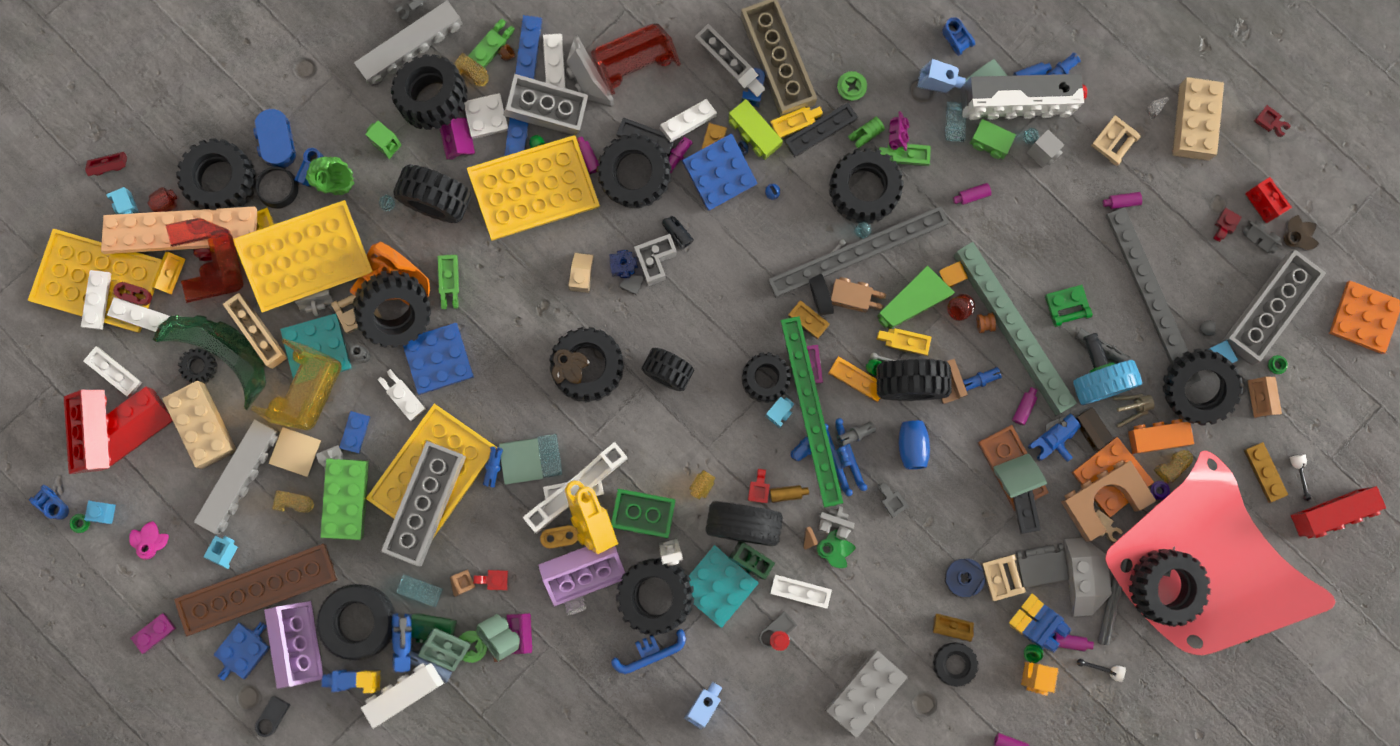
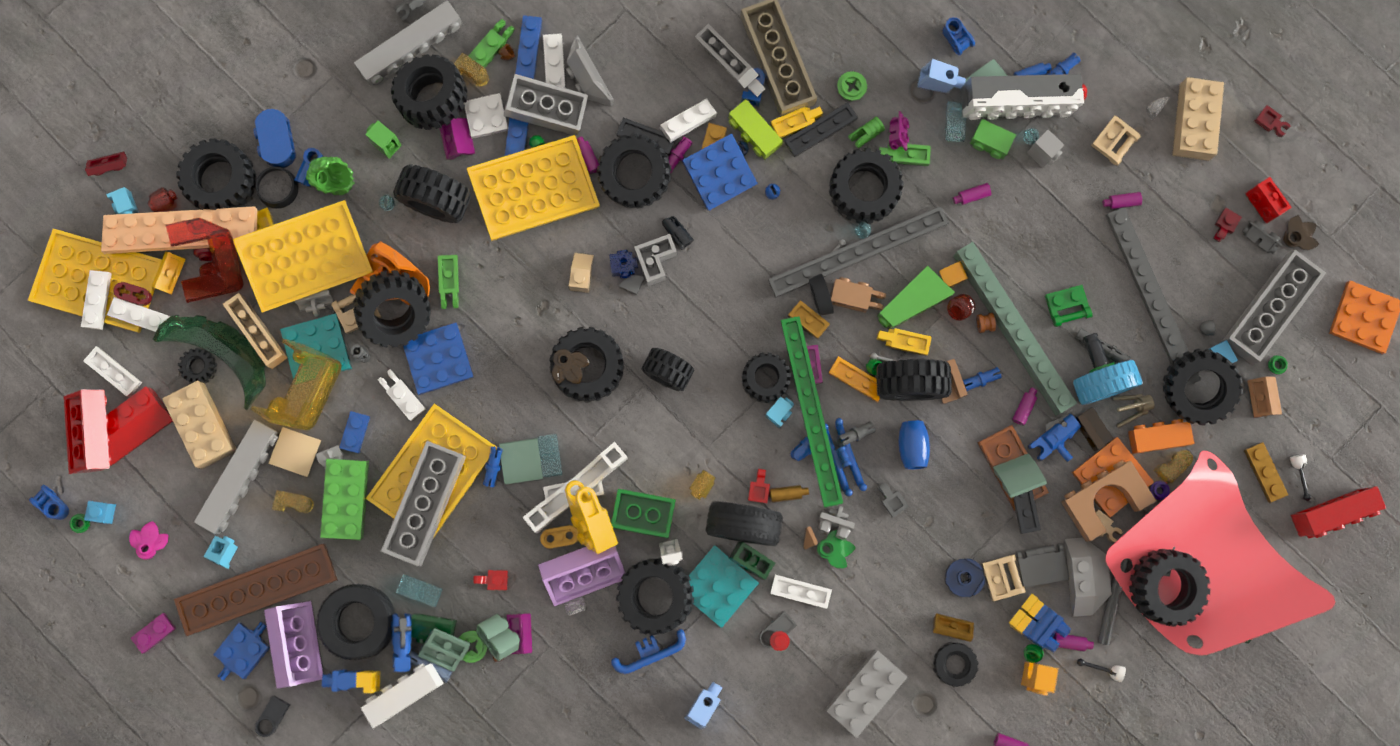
medium nougat slope [450,569,475,597] -> none
clear red windscreen [591,23,681,95] -> none

